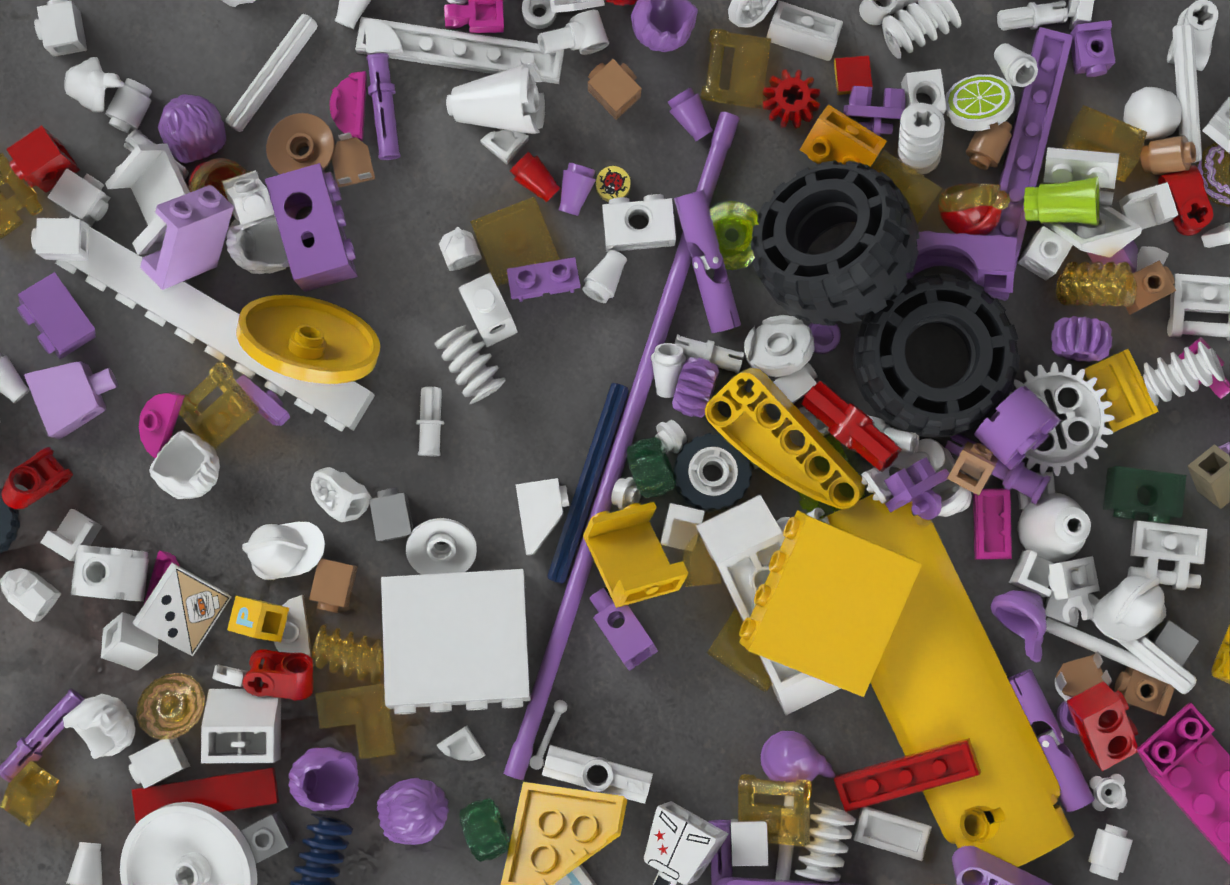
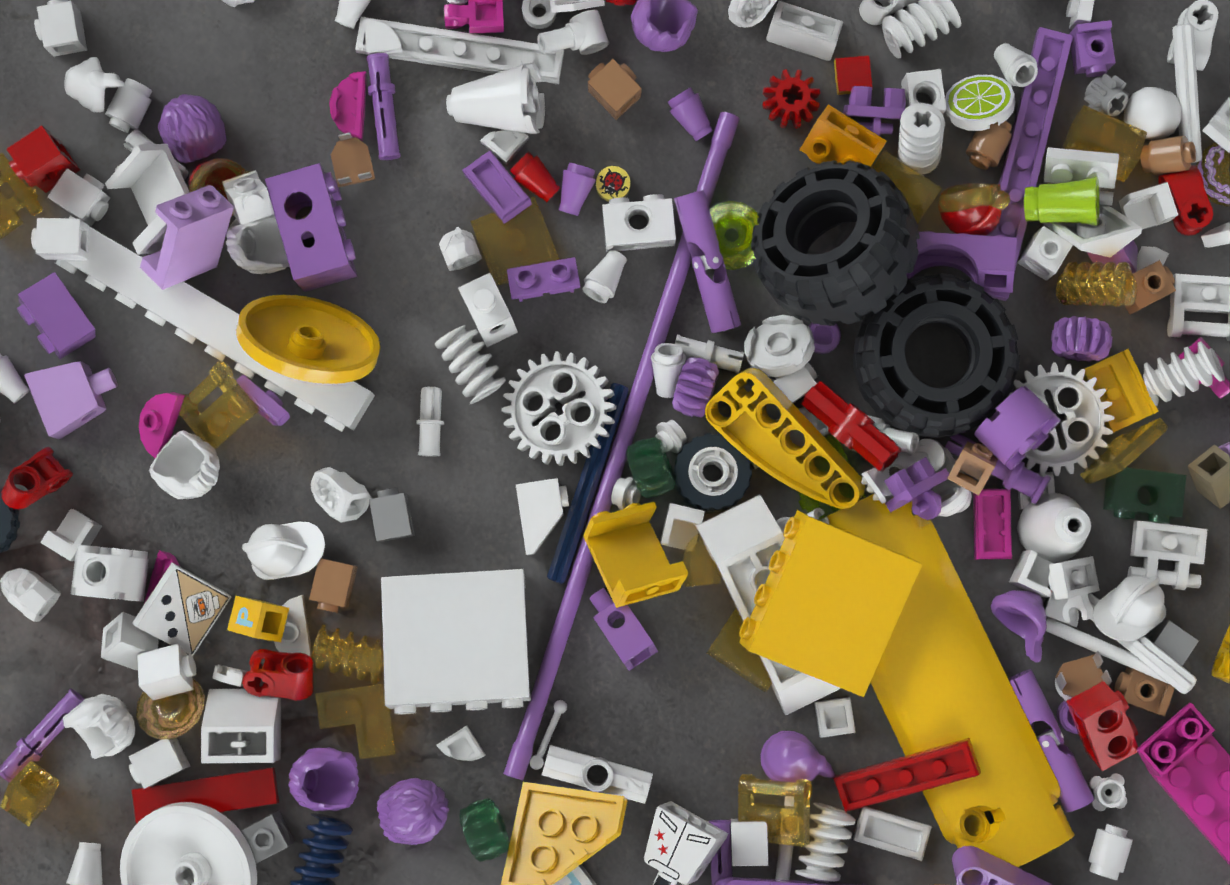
white axle [225,14,318,132] -> none
medium nougat dish [266,113,335,174] -> none
white dish [406,518,477,575] -> none
clear yellow plate [700,29,771,109] -> none
white axle [997,0,1068,30] -> none
none -> white brick [137,644,196,700]
none -> medium lavender tile [462,151,532,224]
none -> white gear [502,351,616,466]
none -> white tile [814,697,856,738]
none -> clear yellow plate [1080,418,1168,484]
none -> light grey gear [1084,74,1129,119]

